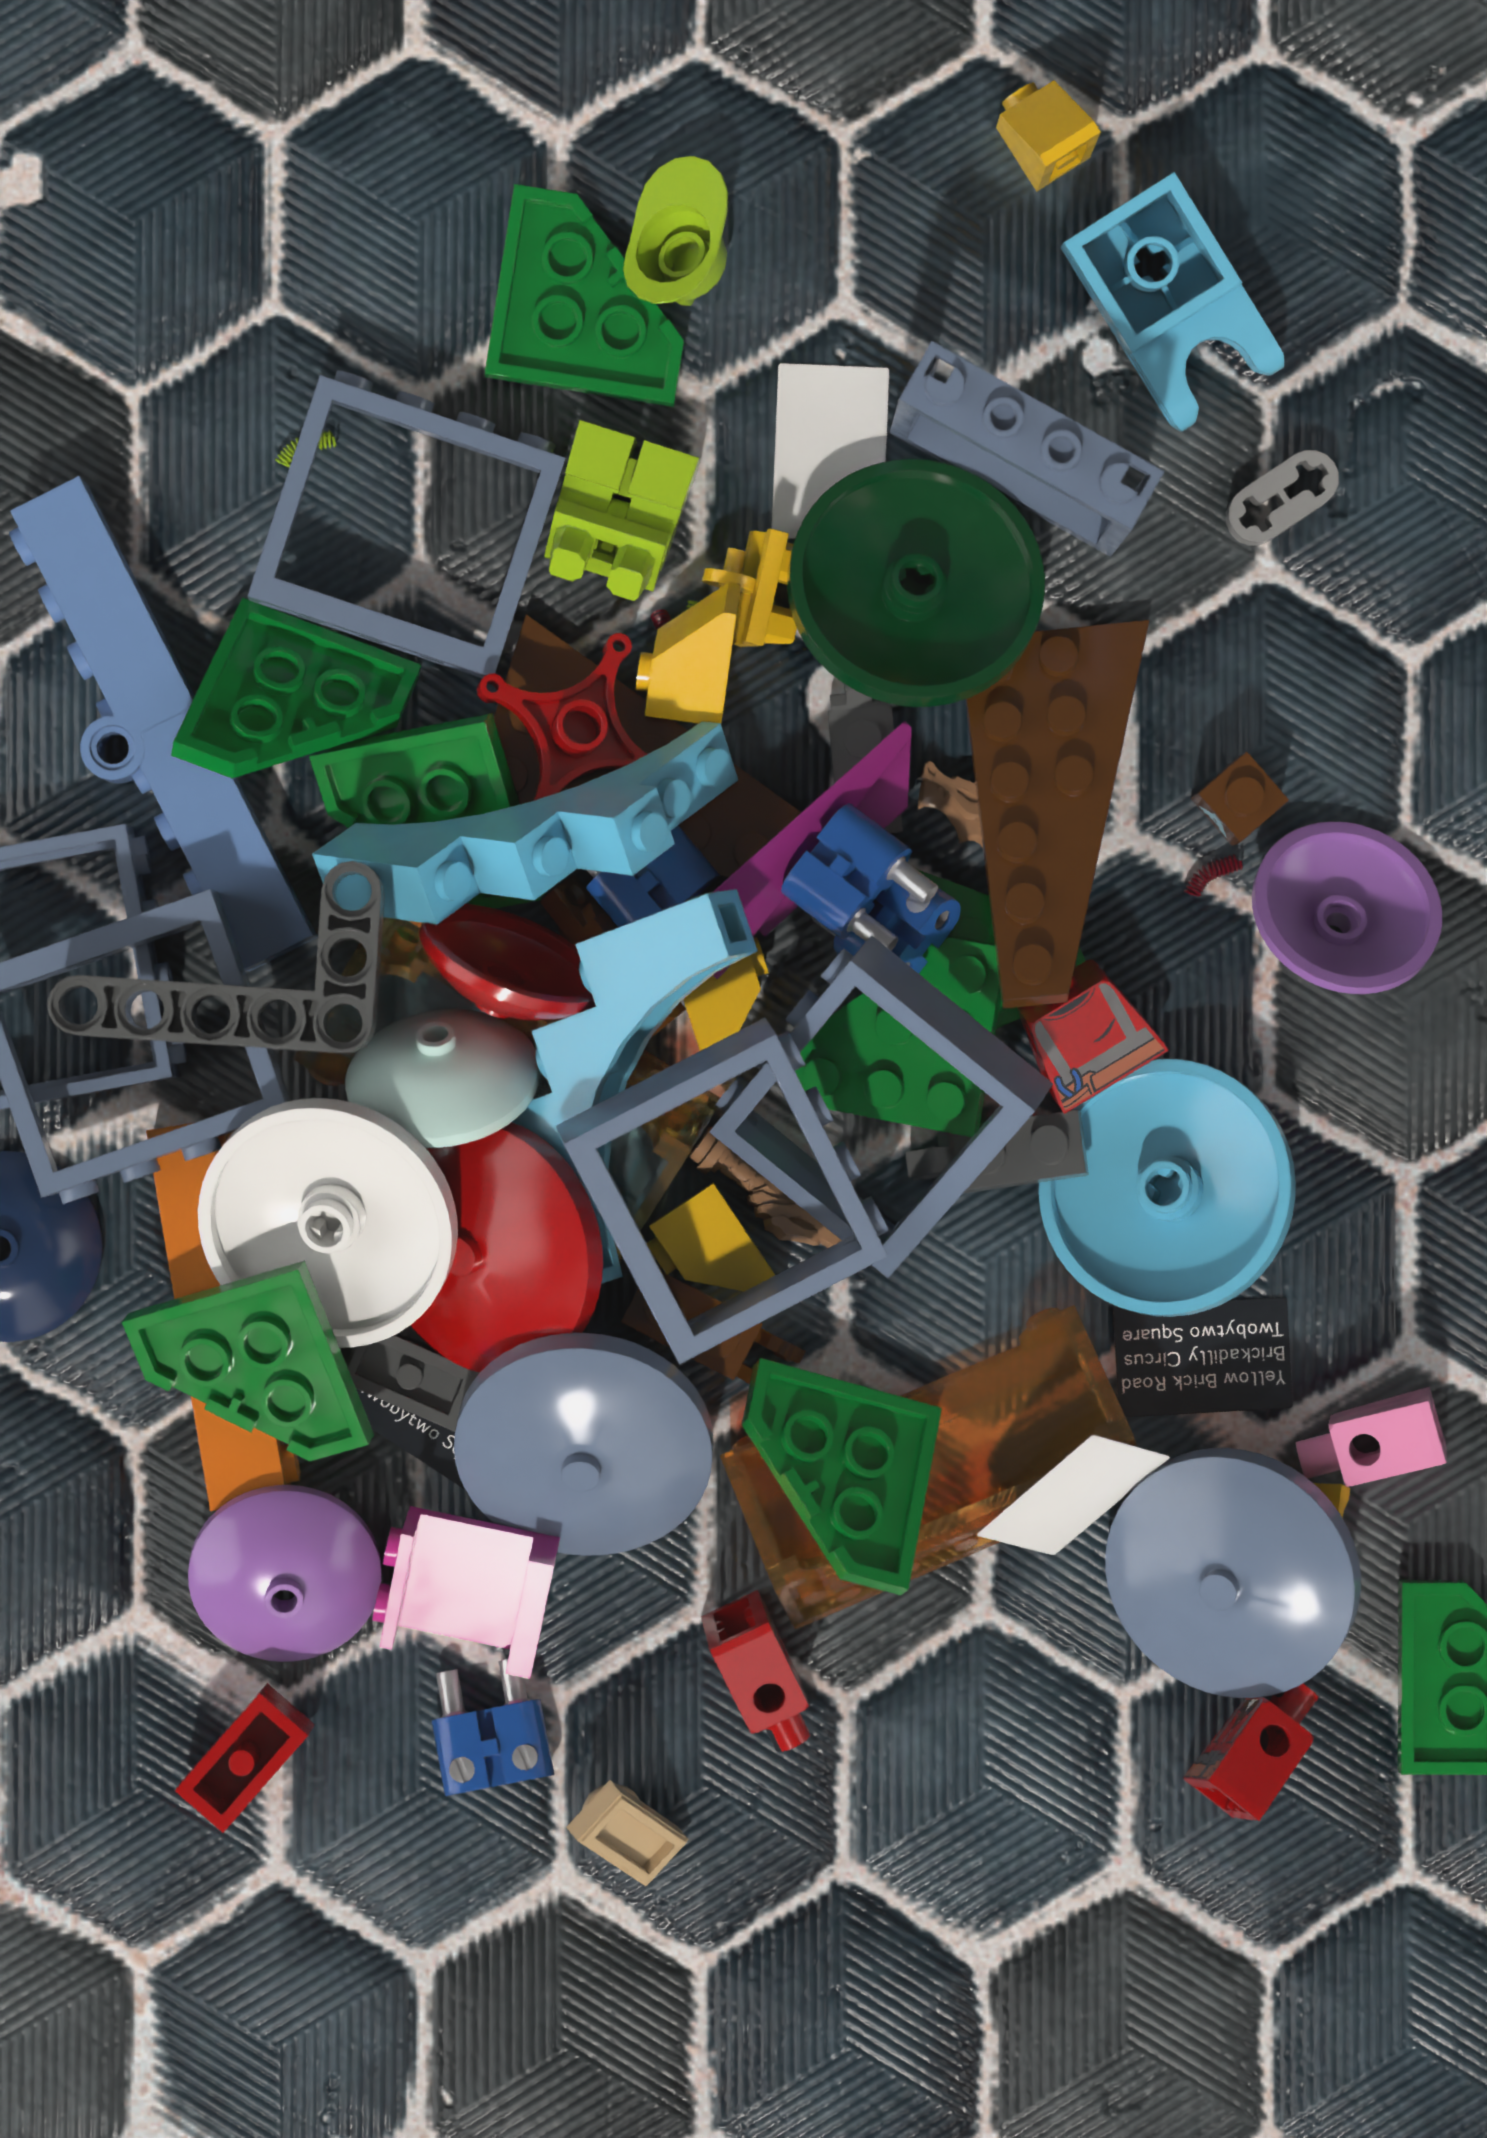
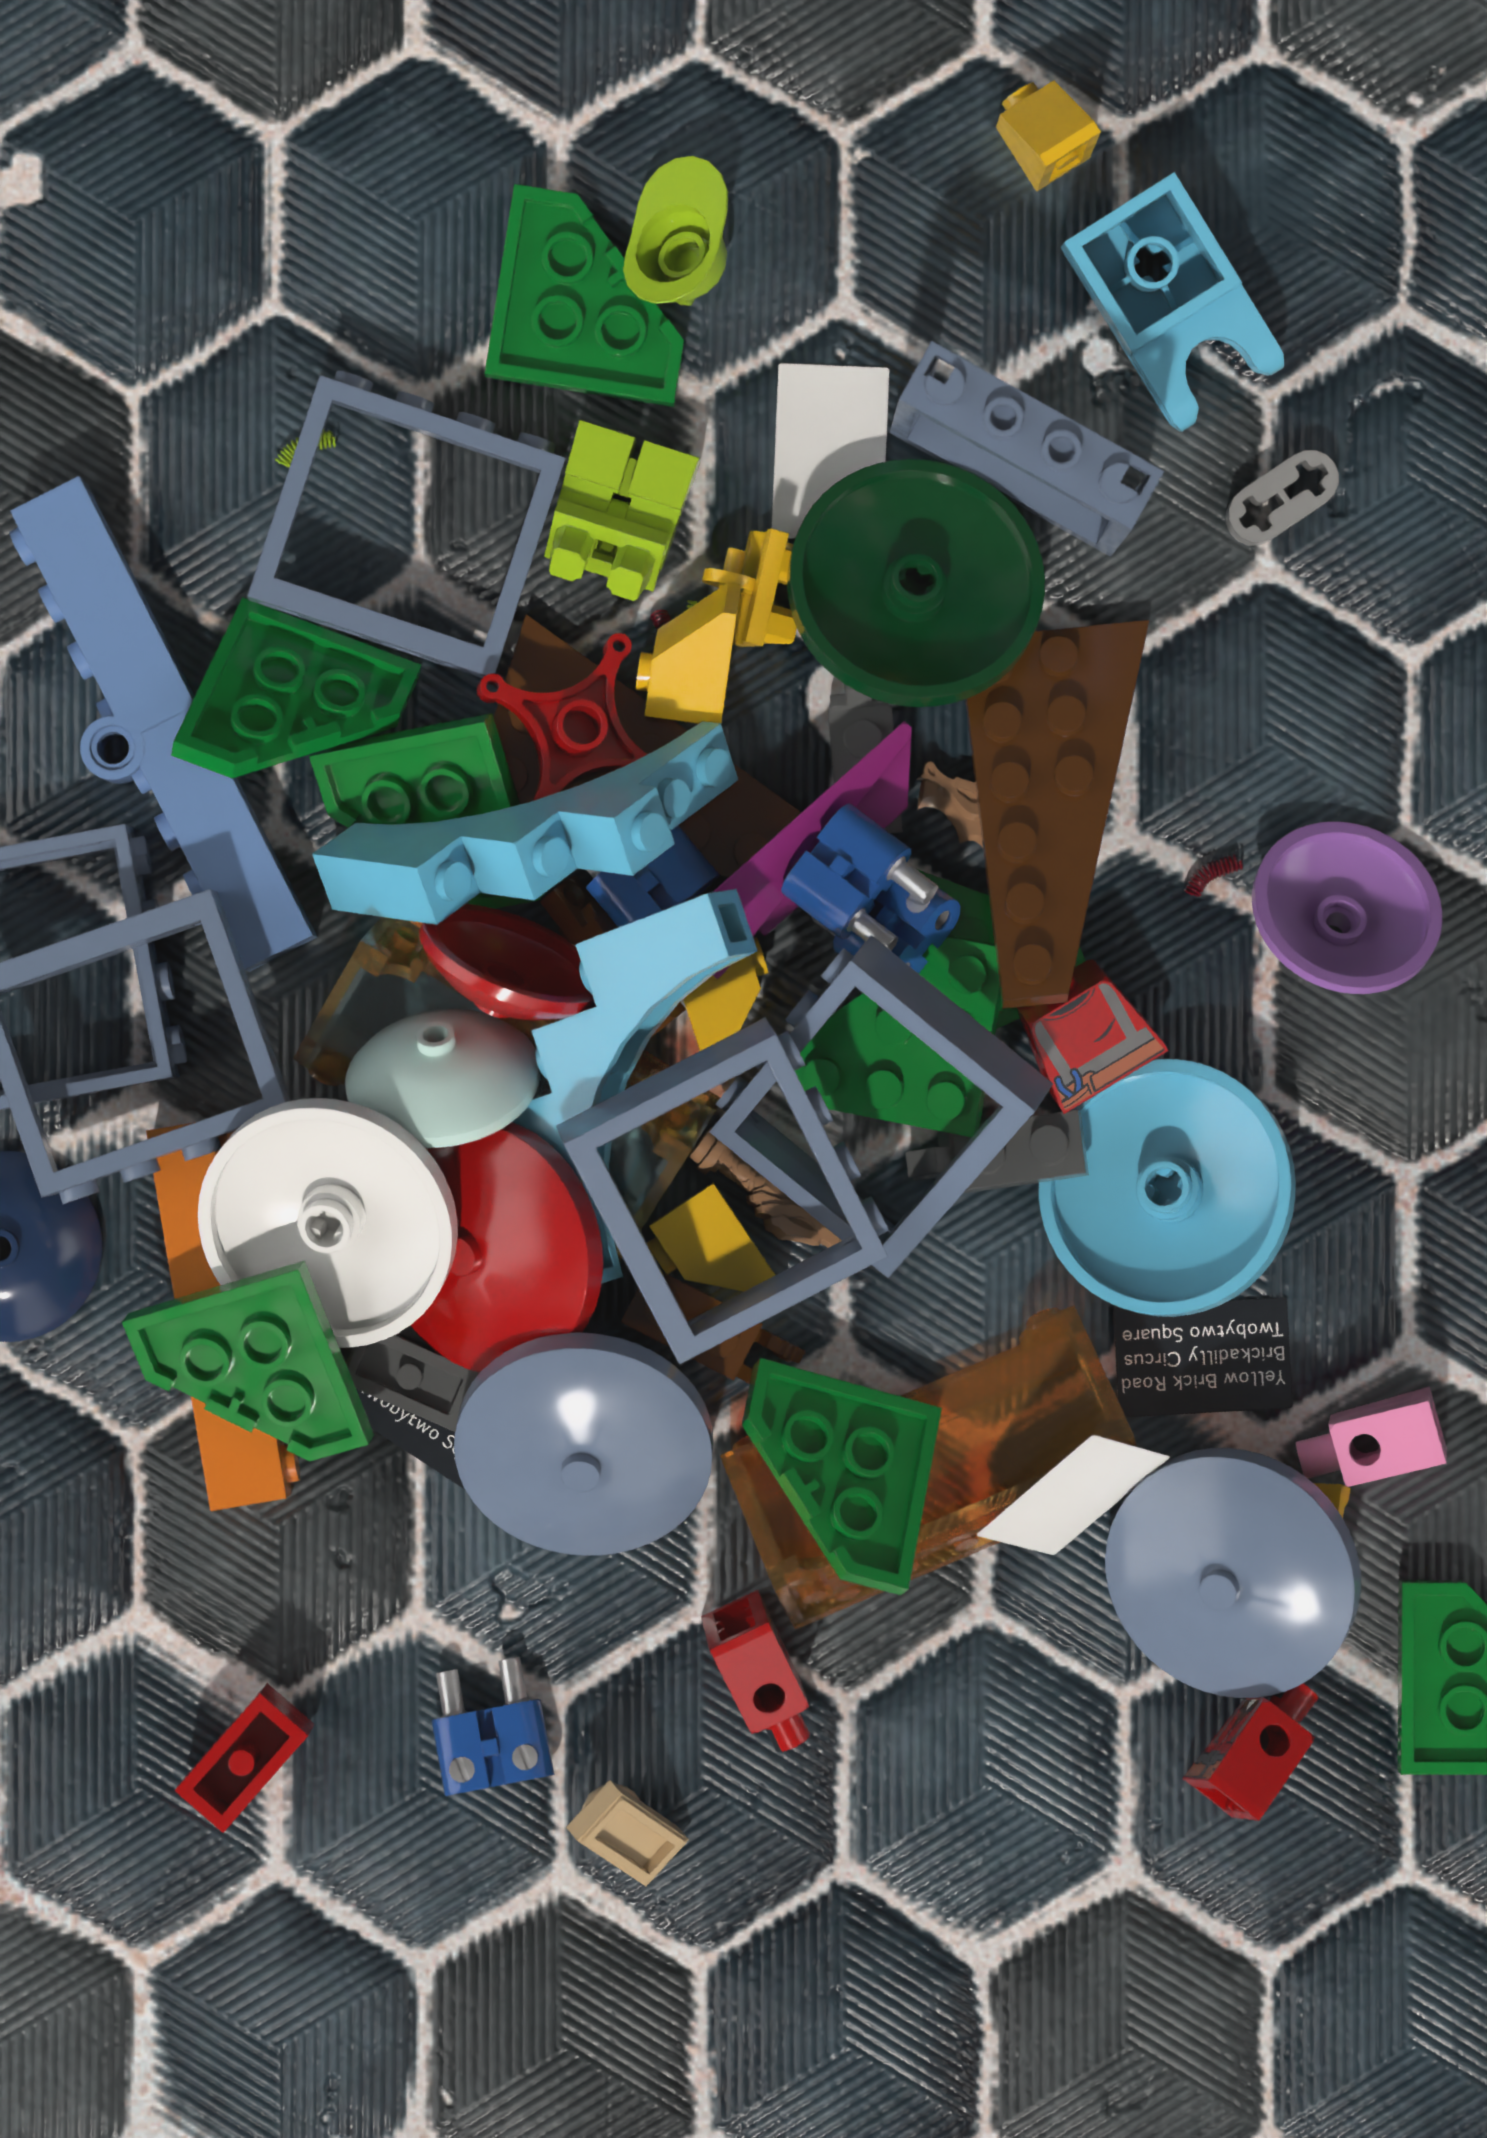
dark grey beam [48,861,385,1054] -> none
medium lavender dish [188,1485,381,1662] -> none
panel [372,1506,560,1679] -> none
reddish brown brick [1190,752,1289,846] -> none

